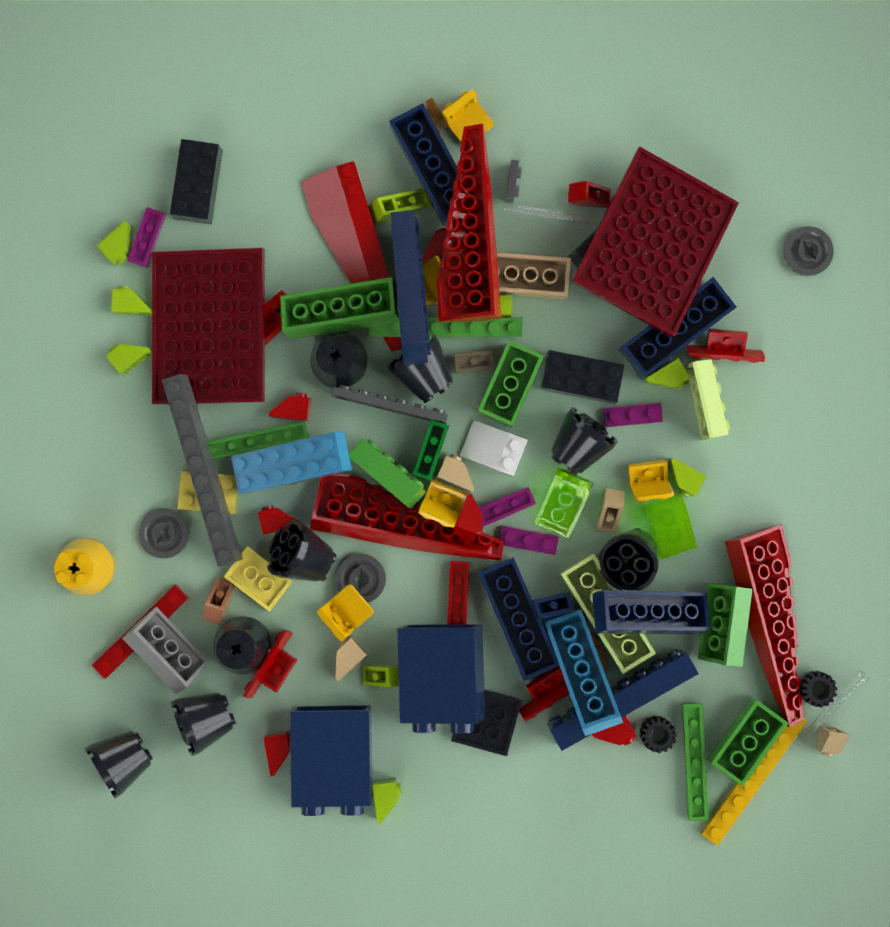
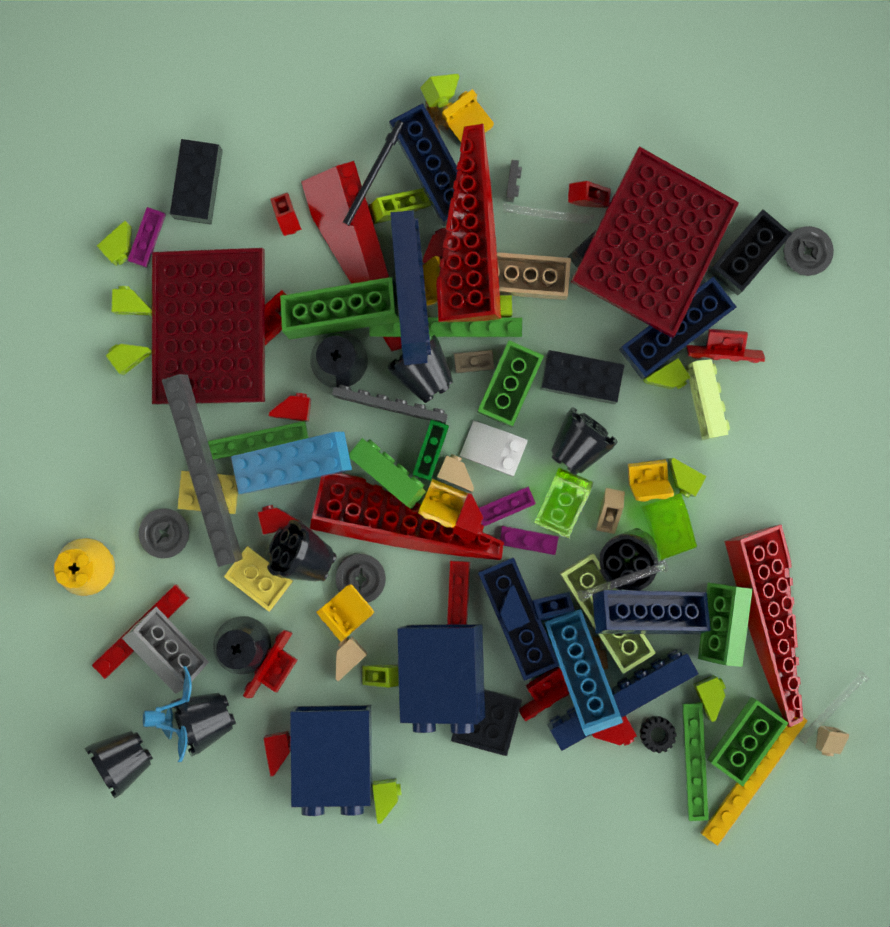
nougat slope [202,577,235,625] -> none
magenta plate [603,403,663,428] -> none
black tyre [799,671,838,708] -> none
none -> dark azure plant [143,666,192,762]
none -> red slope [270,192,302,236]
none -> black bar [343,120,404,226]
none -> lime slope [420,74,459,108]
none -> dark blue slope [498,585,530,632]
none -> clear bar [577,560,668,602]
none -> lime slope [693,675,726,722]
none -> black brick [709,209,792,296]

